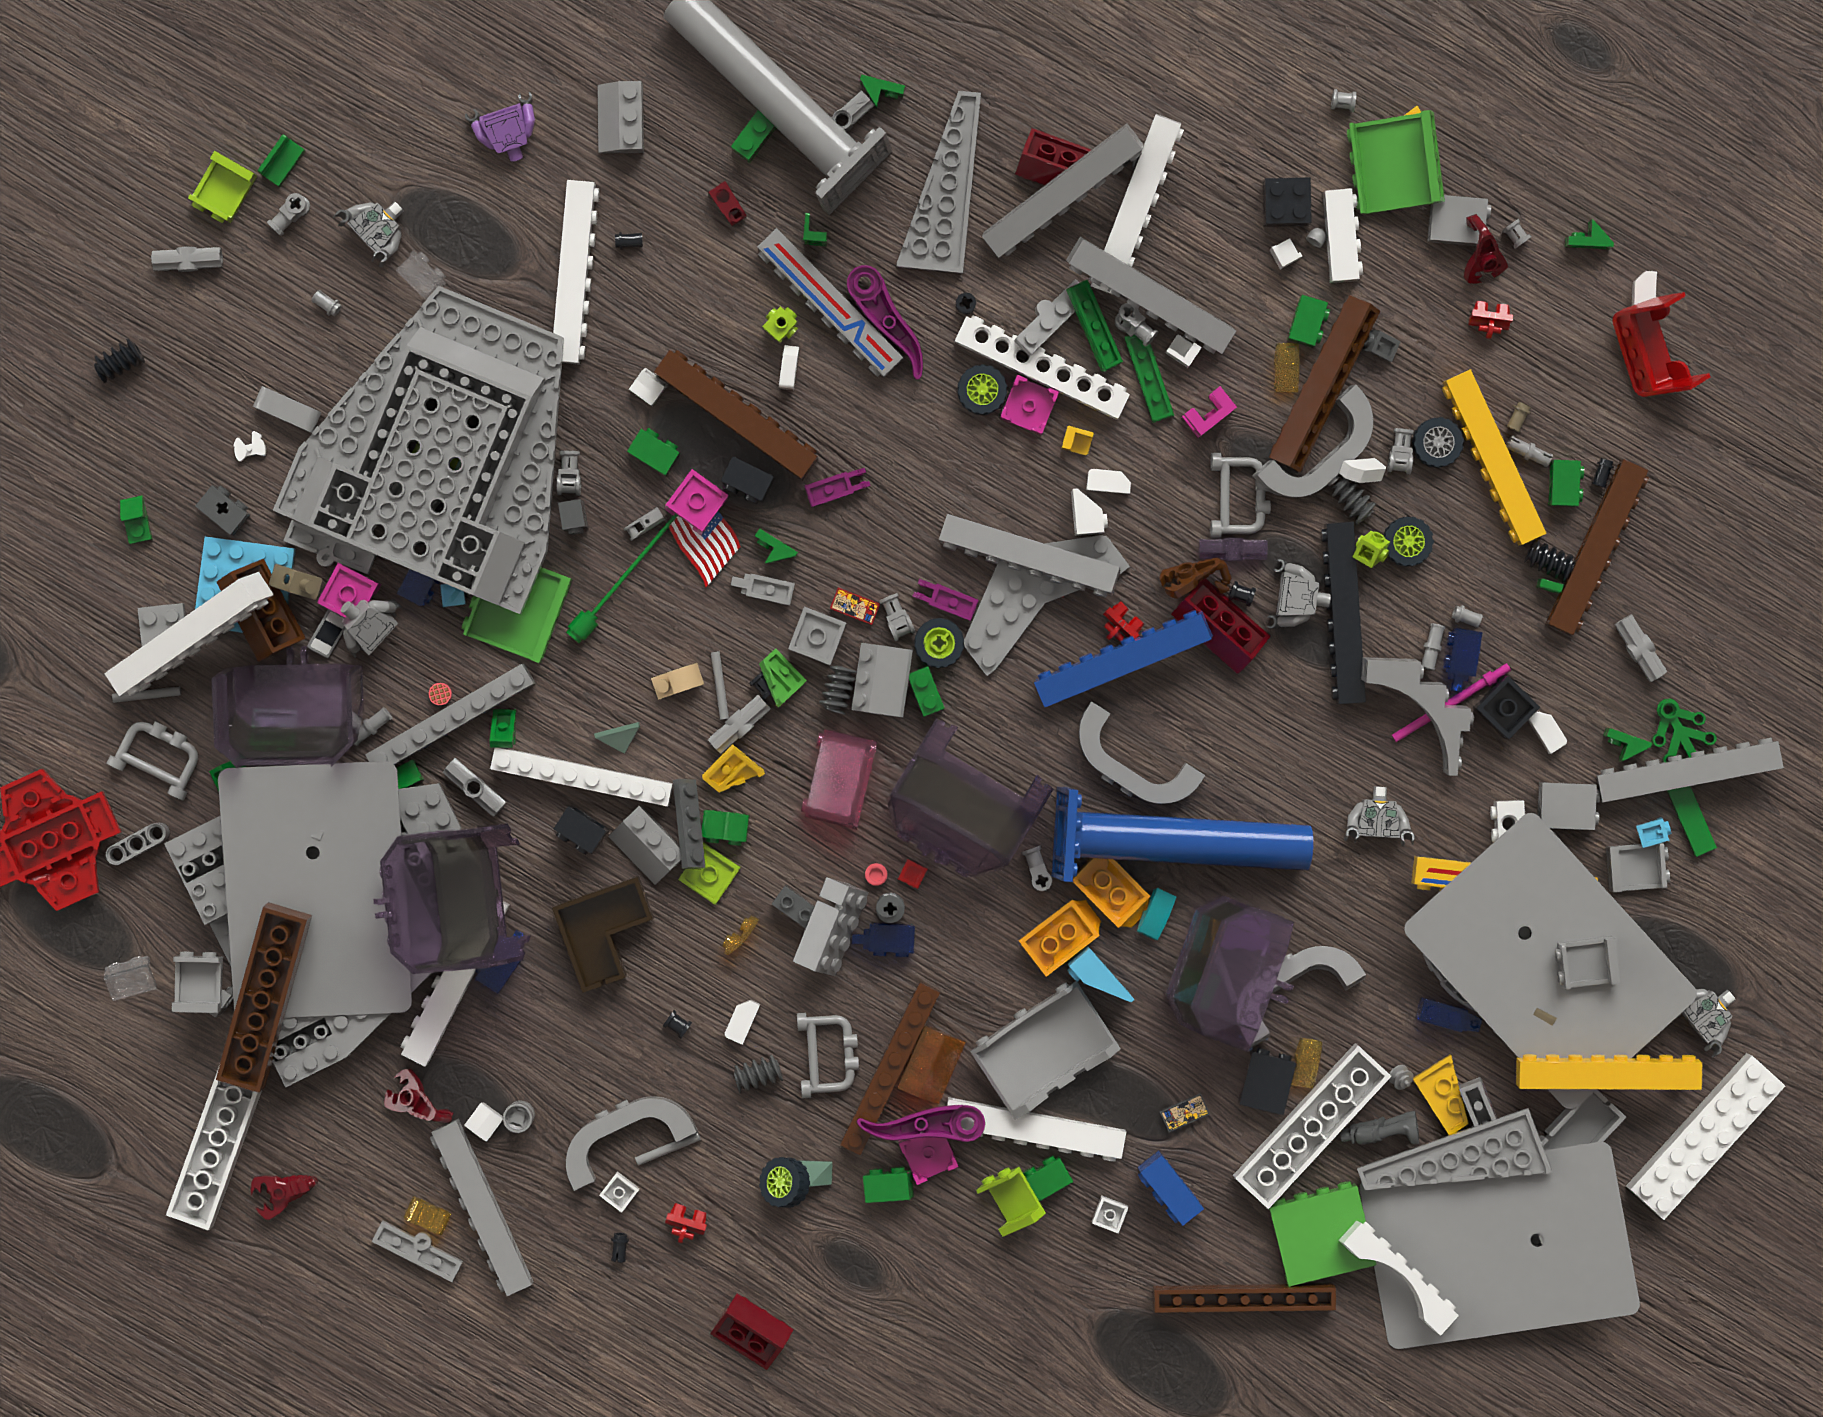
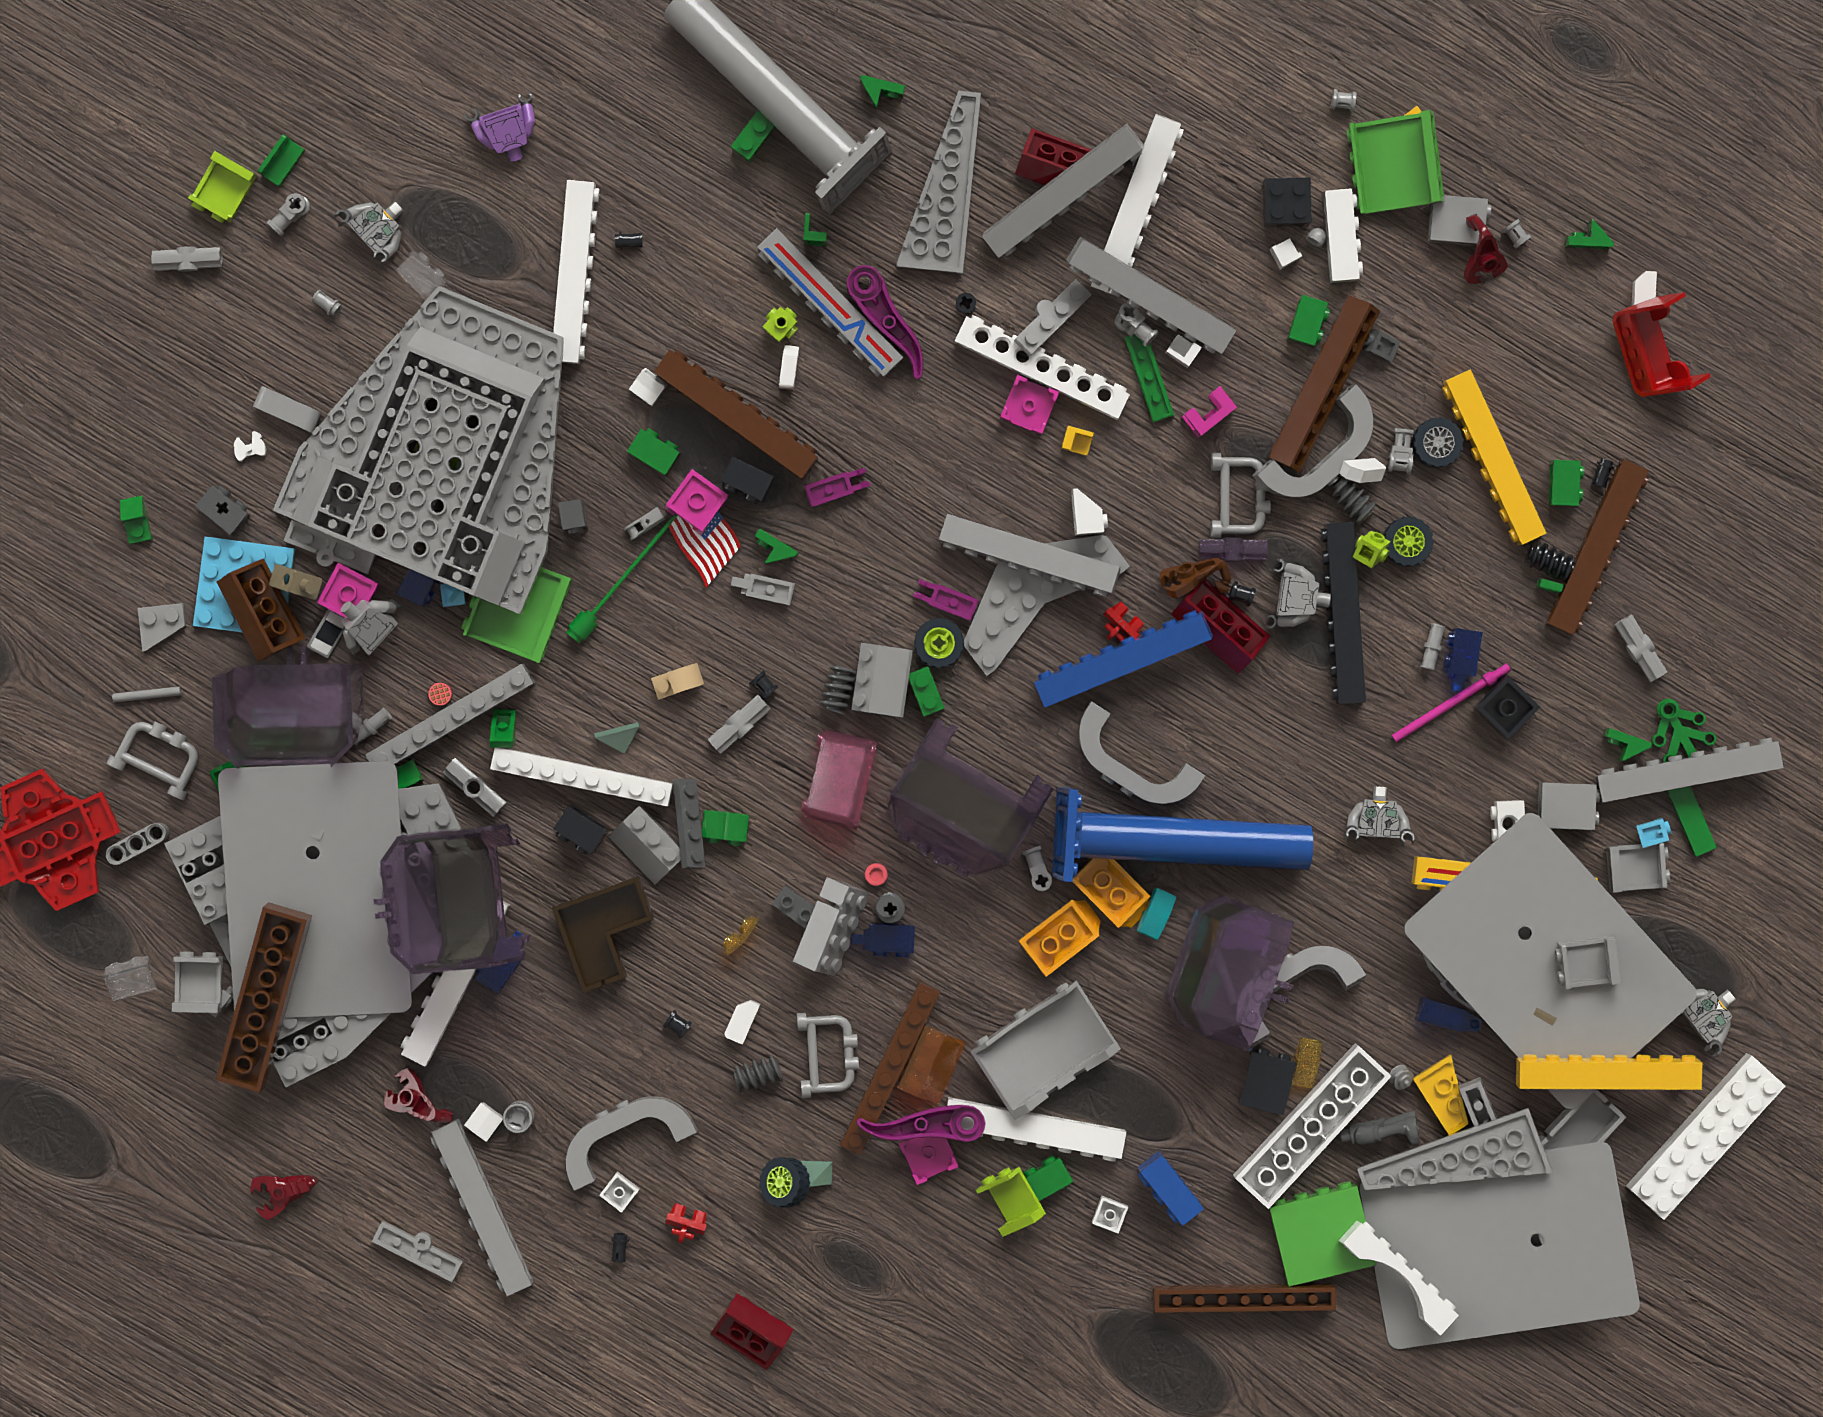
black piece [94,338,145,383] -> none
white brick [104,572,273,696] -> none
white brick [166,1065,262,1230] -> none
clear yellow axle [403,1197,452,1235] -> none
light grey connector [557,451,581,496] -> none
light grey slope [598,81,644,153] -> none
light grey bar [635,1132,701,1166] -> none
lime tile [678,842,741,905] -> none
yellow wing [702,744,765,792] -> none
dark red leg [708,181,747,226] -> none
light grey bar [711,651,729,720] -> none
bright green wing [759,649,807,708] -> none
light grey panel [788,607,847,665] -> none
tile [830,588,880,625] -> none
light grey piece [831,90,875,132] -> none
green brick [863,1166,914,1203] -> none
light grey connector [879,593,916,641] -> none
red tile [898,859,928,889] -> none
black wheel [957,364,1007,415] -> none
green tile [1066,279,1123,372] -> none
medium azure slope [1067,945,1135,1002] -> none
white piece [1086,469,1131,494] -> none
tile [1159,1093,1210,1132] -> none
clear yellow slope [1274,343,1299,392] -> none
light grey arch [1361,657,1474,776] -> none
light grey pin [1452,605,1482,628] -> none
red hips [1468,301,1513,339] -> none
light grey pin [1506,436,1553,467] -> none
dark tan pin [1507,402,1531,432] -> none
white piece [1528,712,1567,754] -> none

